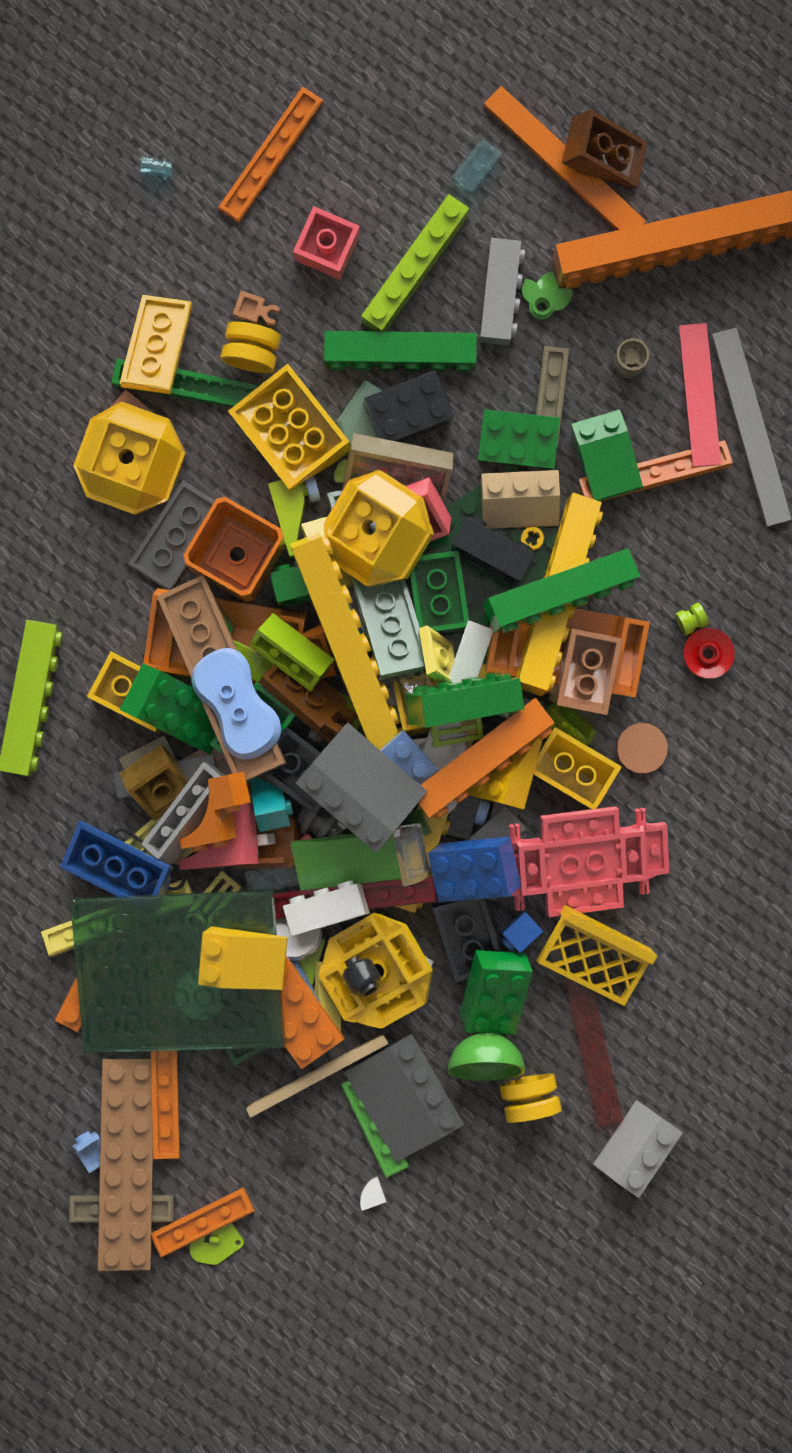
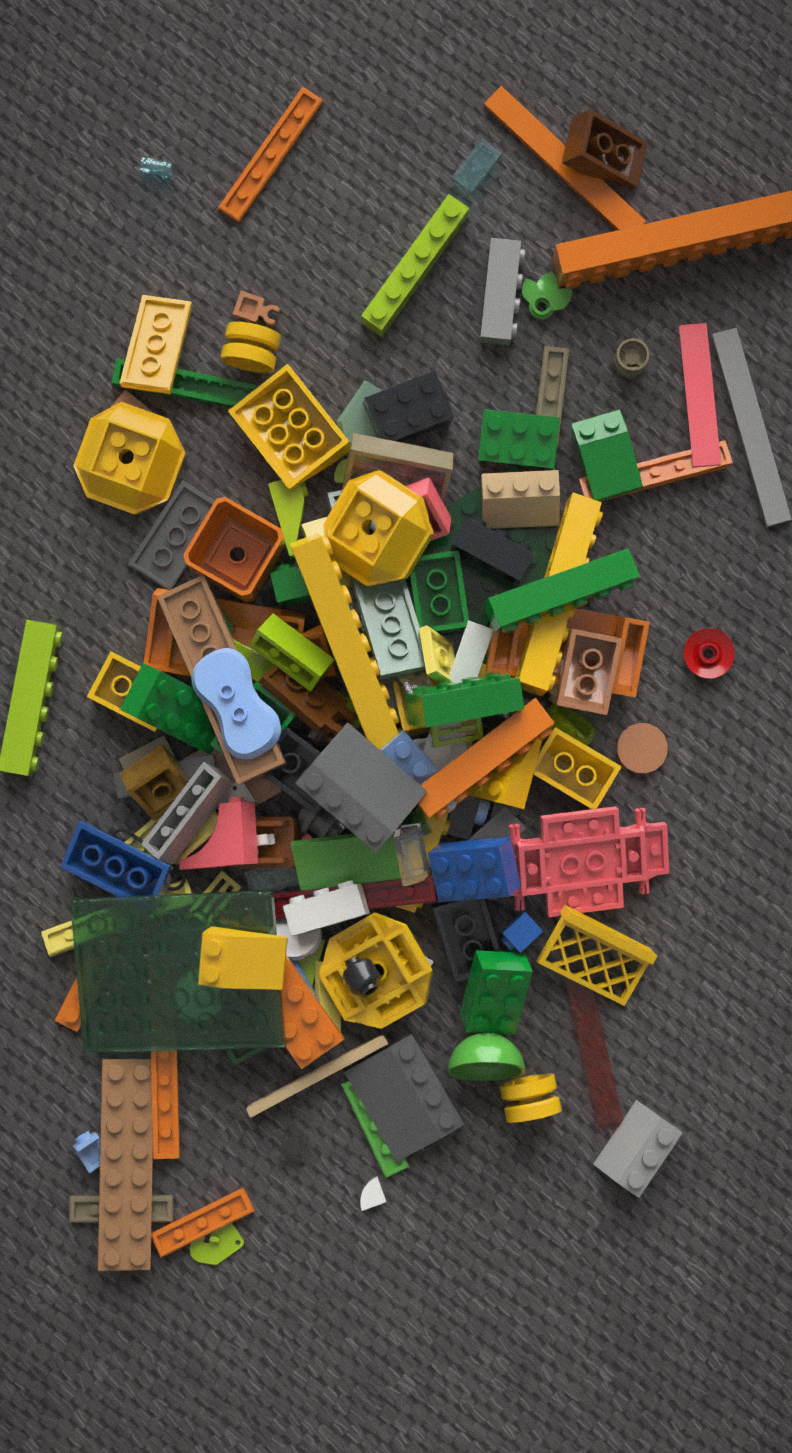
orange arch [179,772,250,852] -> none
teal slope [250,777,293,832] -> none
coral brick [293,206,360,280] -> none
light blue tile [305,476,321,503] -> none
green brick [324,331,477,372] -> none
yellow bush [520,527,544,551] -> none
lime wheel [675,603,709,636] -> none

